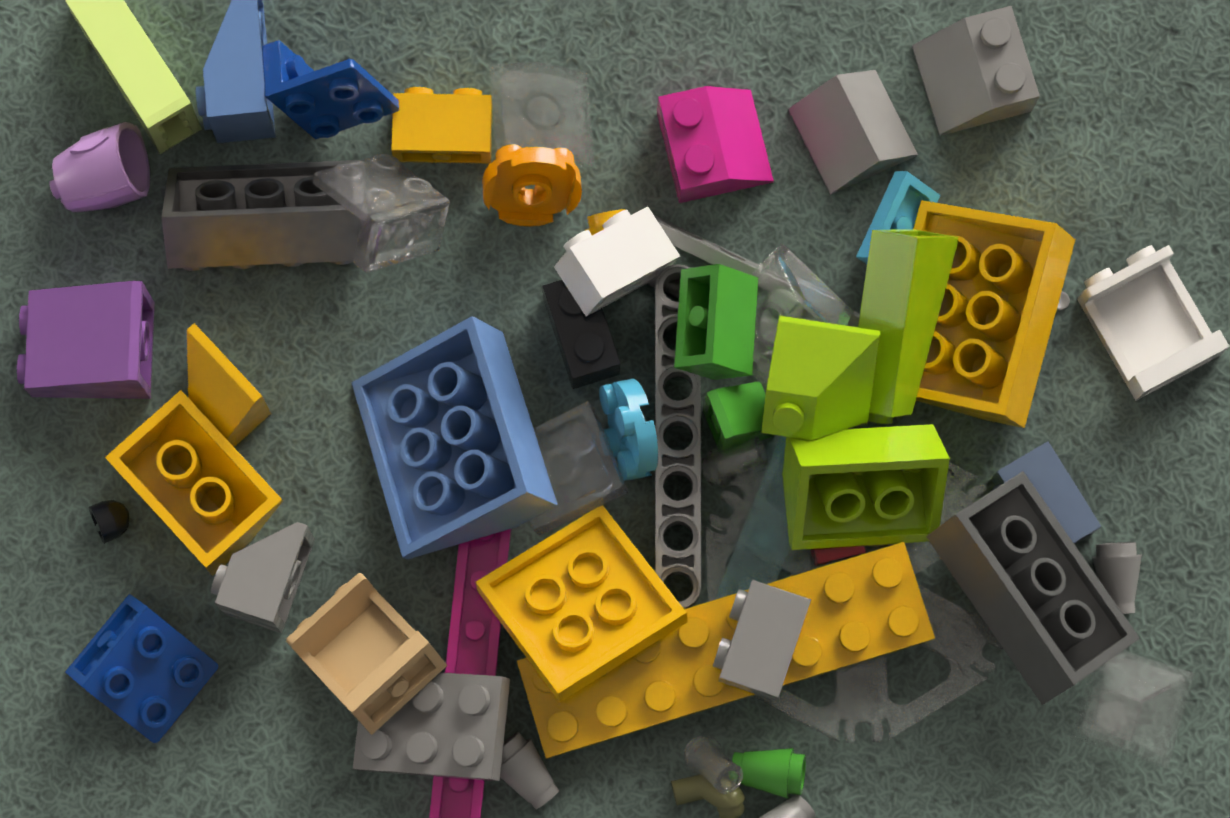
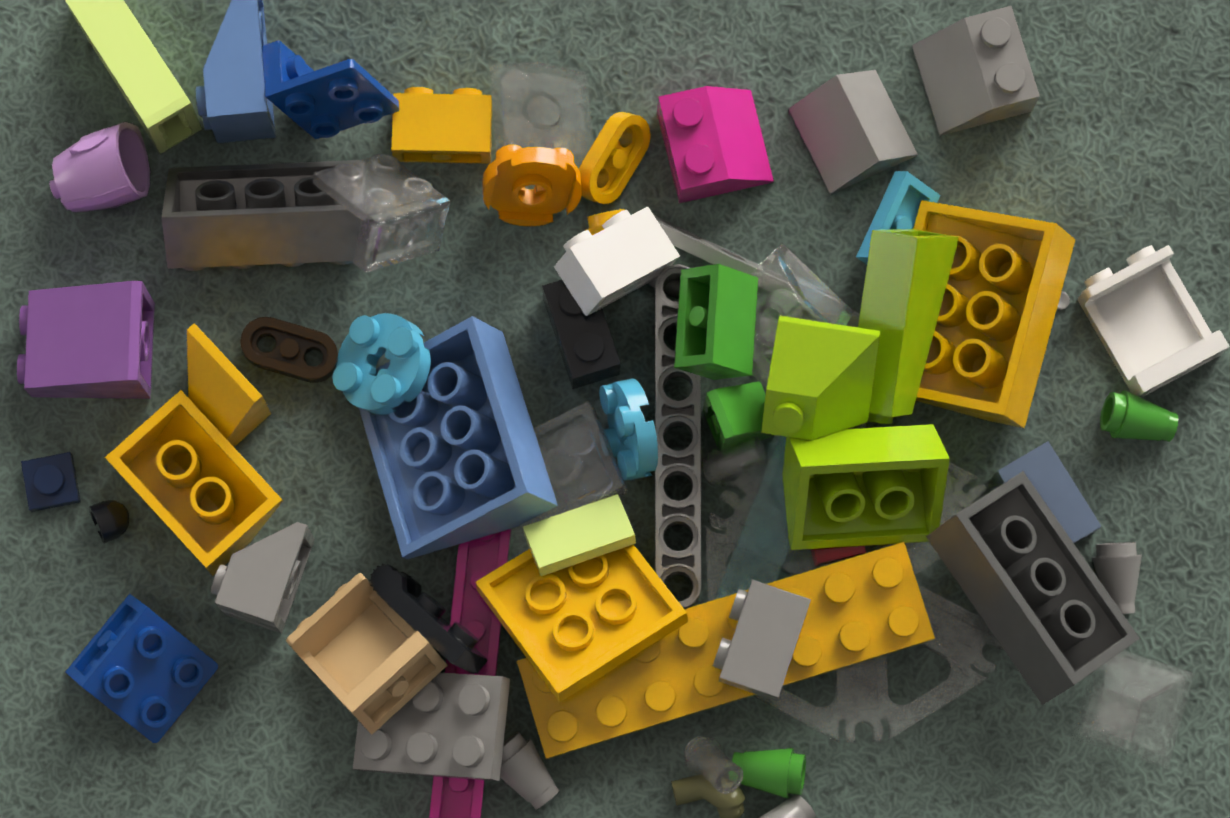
none -> dark blue plate [21,452,81,512]
none -> dark brown plate [240,317,338,383]
none -> medium azure plate [332,313,431,415]
none -> black hinge [369,564,488,674]
none -> yellowish green tile [523,494,636,576]
none -> yellow plate [579,112,651,204]
none -> bright green cone [1100,390,1178,442]

